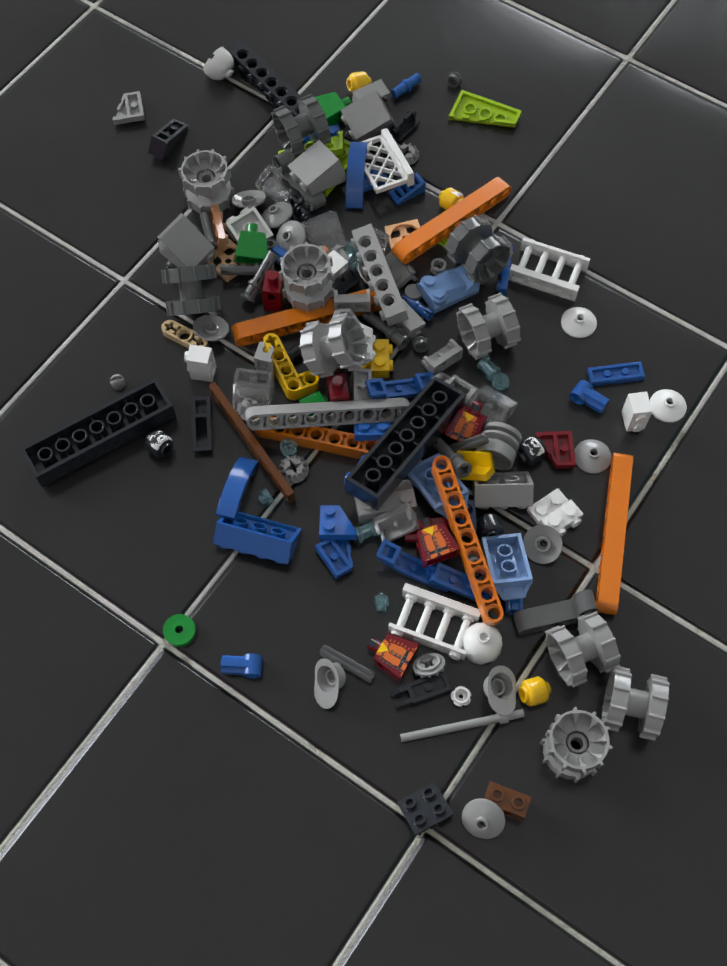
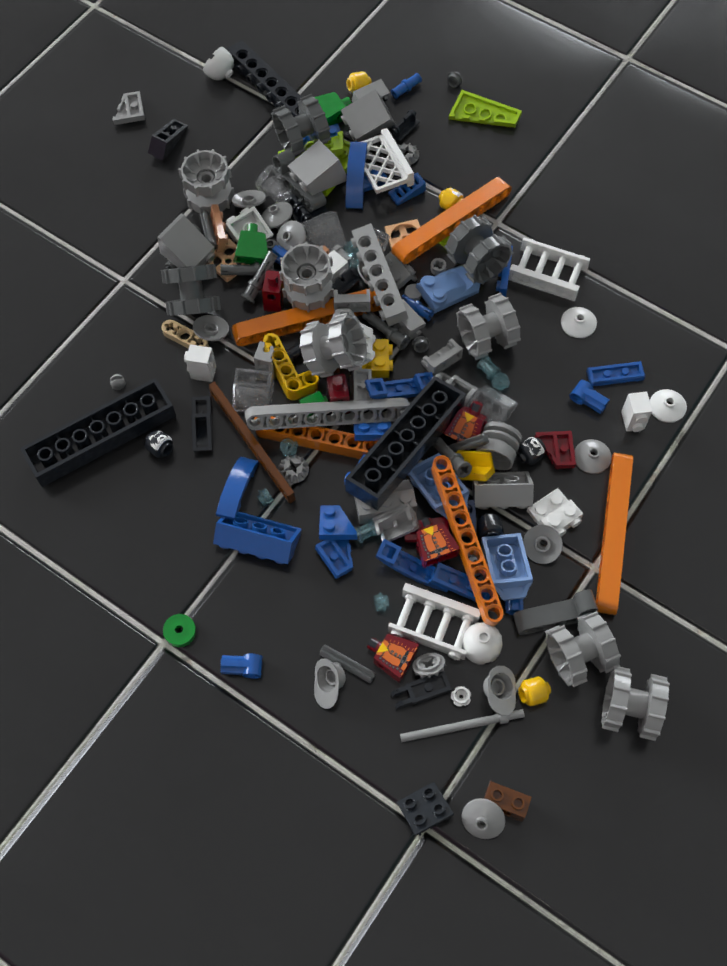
light grey gear [236,398,259,420] -> none
light grey piece [540,707,613,783] -> none

